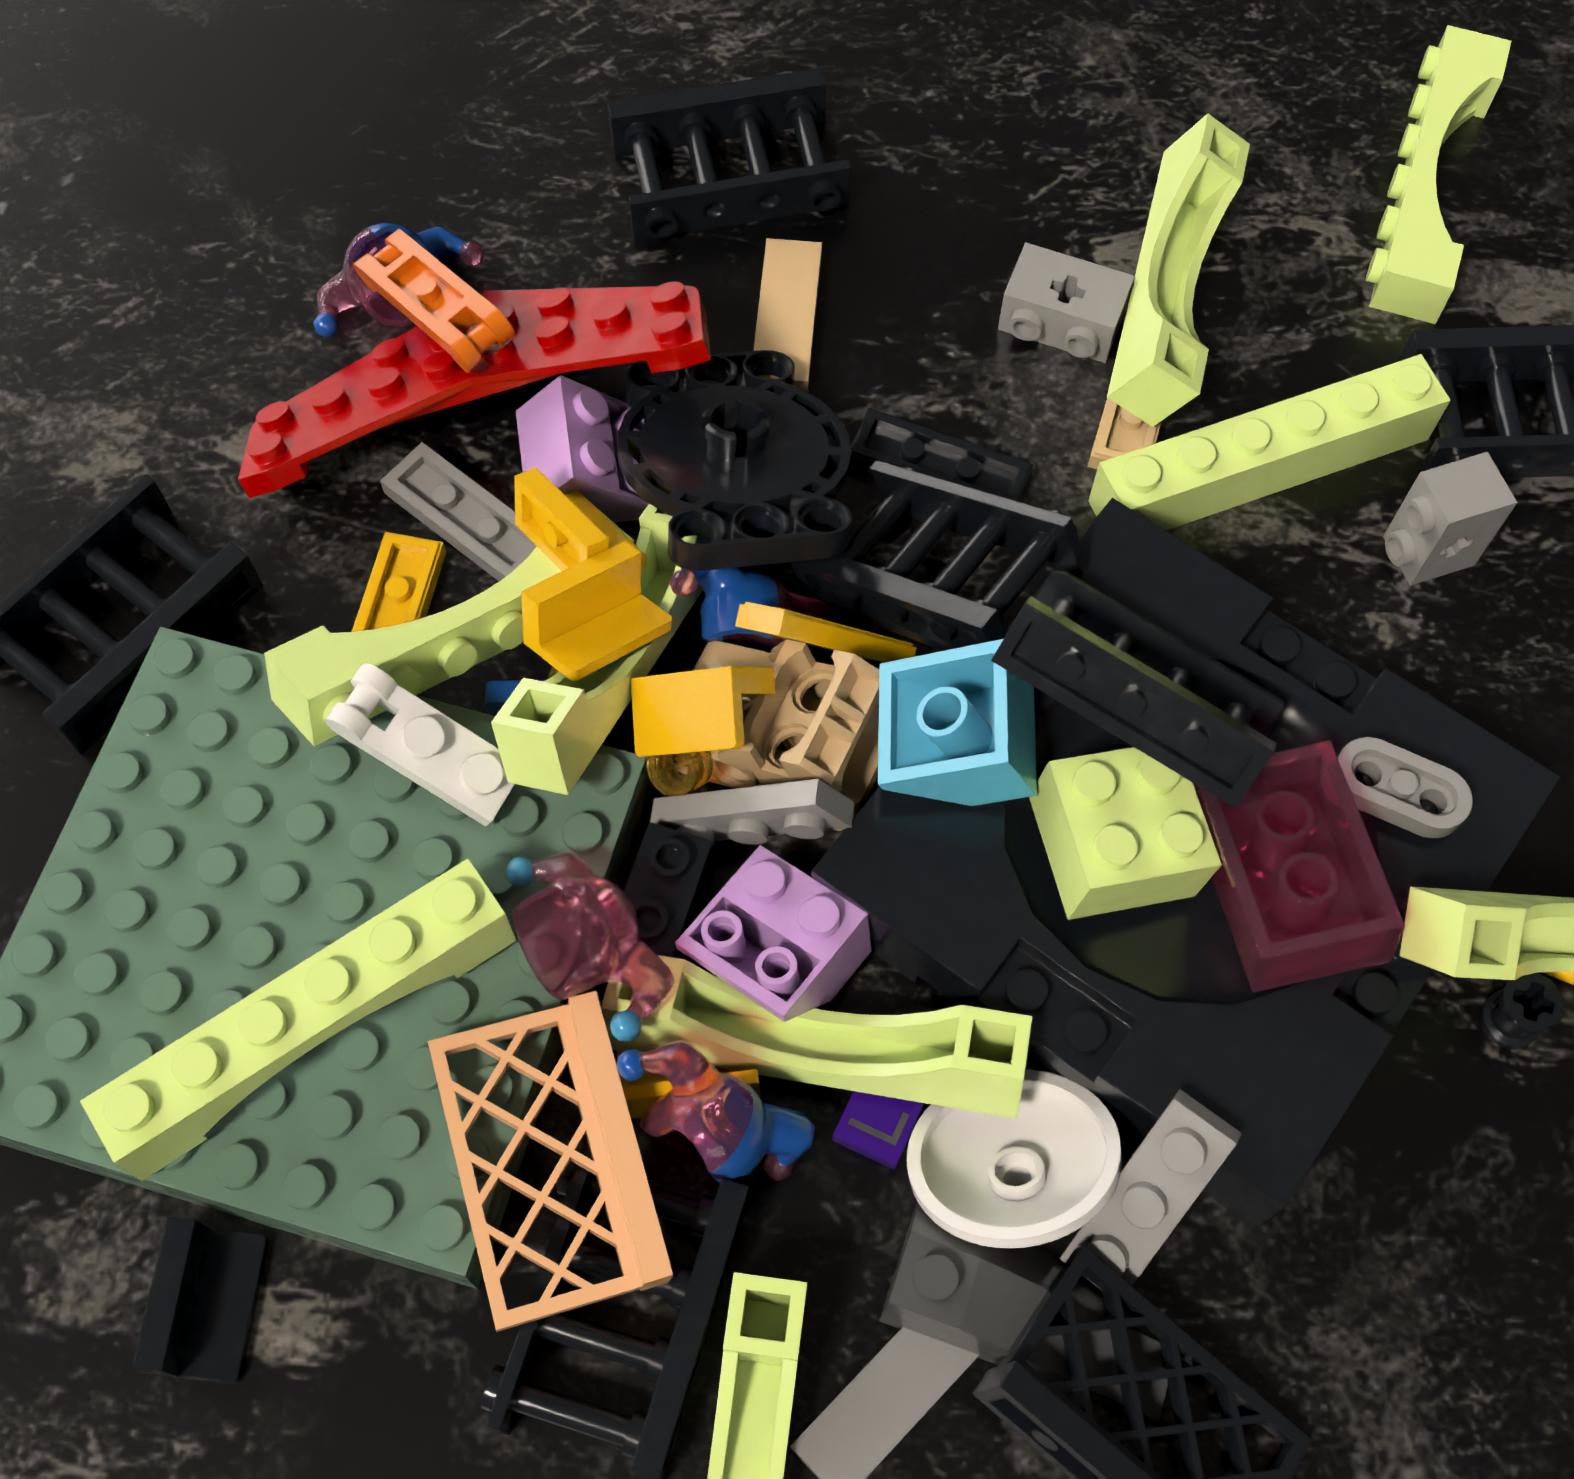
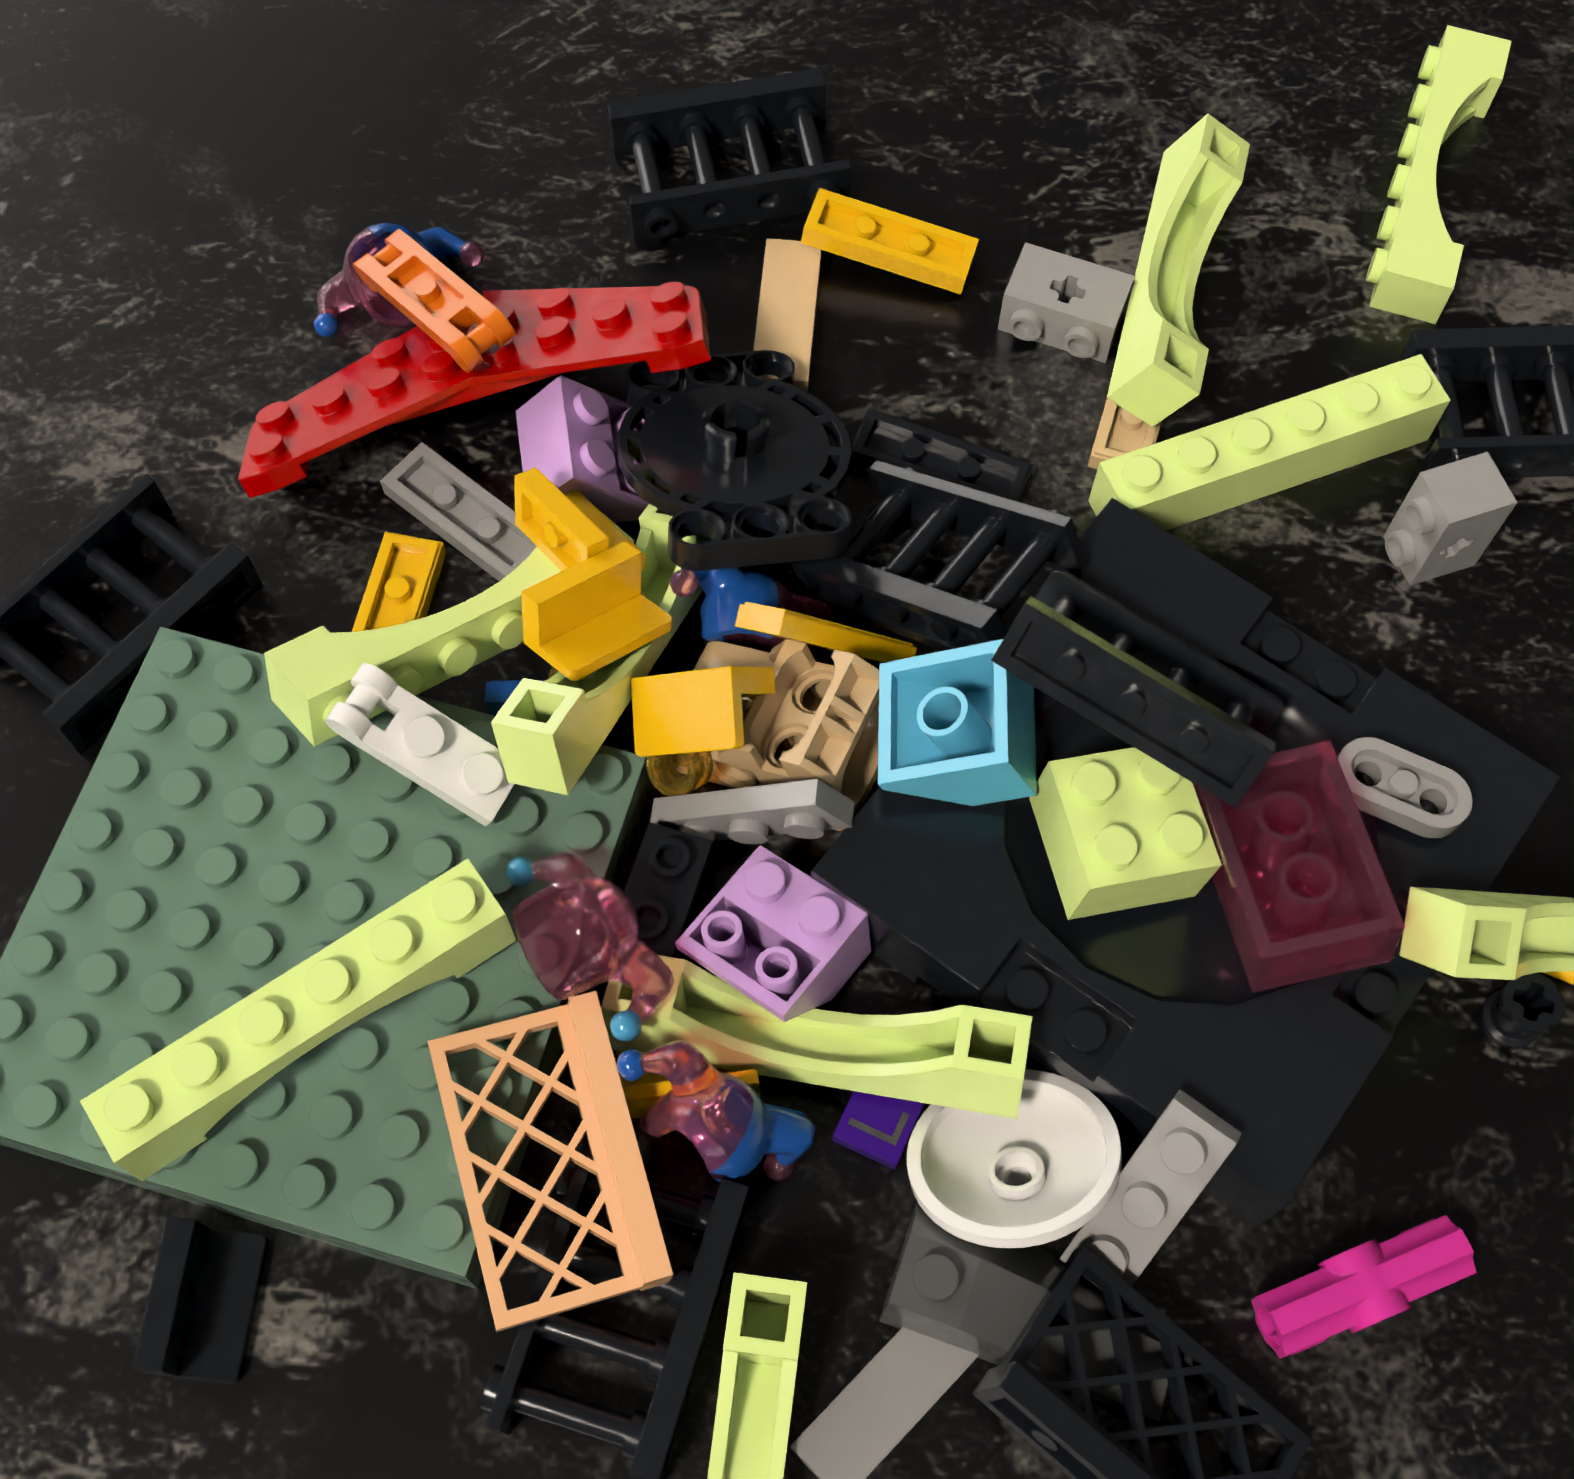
none -> yellow plate [801,188,979,295]
none -> dark pink piece [1251,1215,1477,1359]

